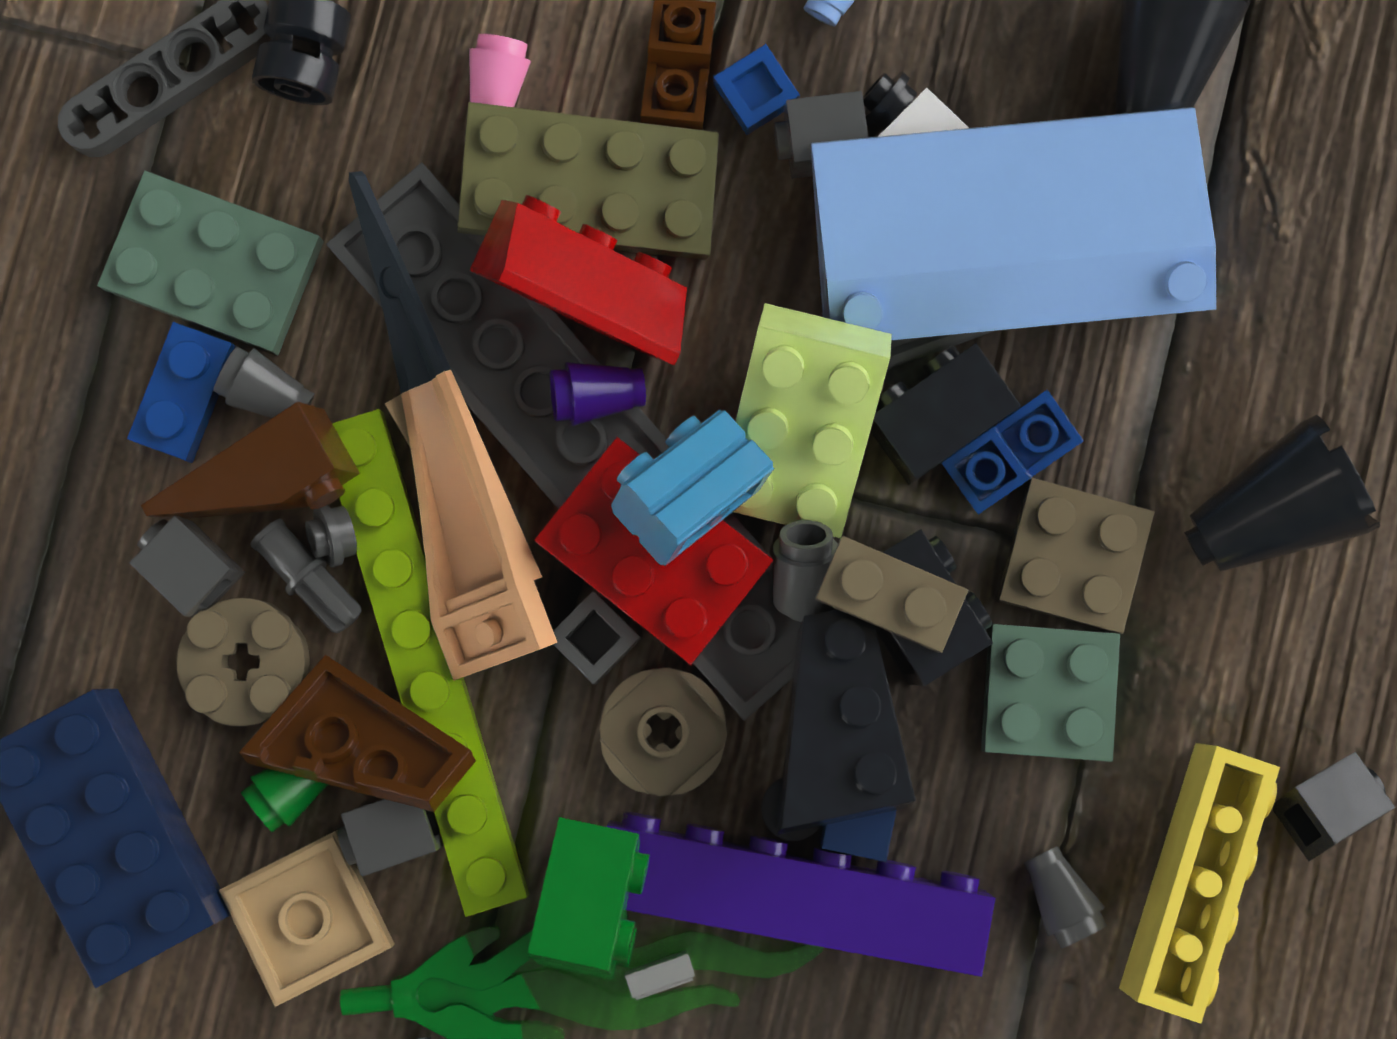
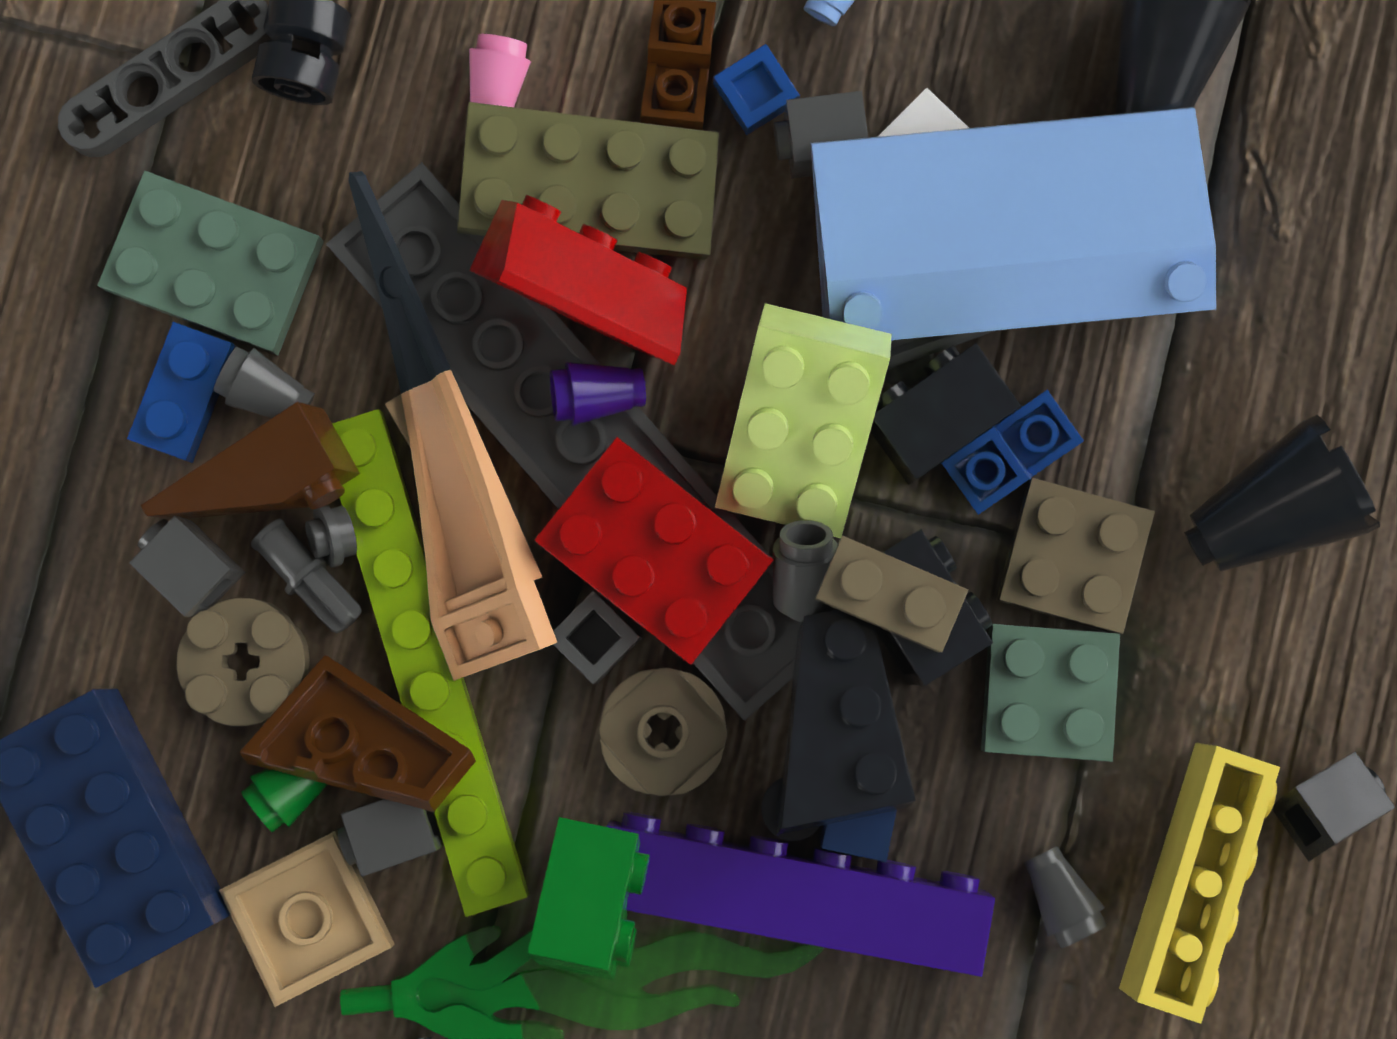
dark azure brick [611,409,774,566] -> none
light grey tile [625,950,695,1000] -> none
black plate [863,71,917,131] -> none

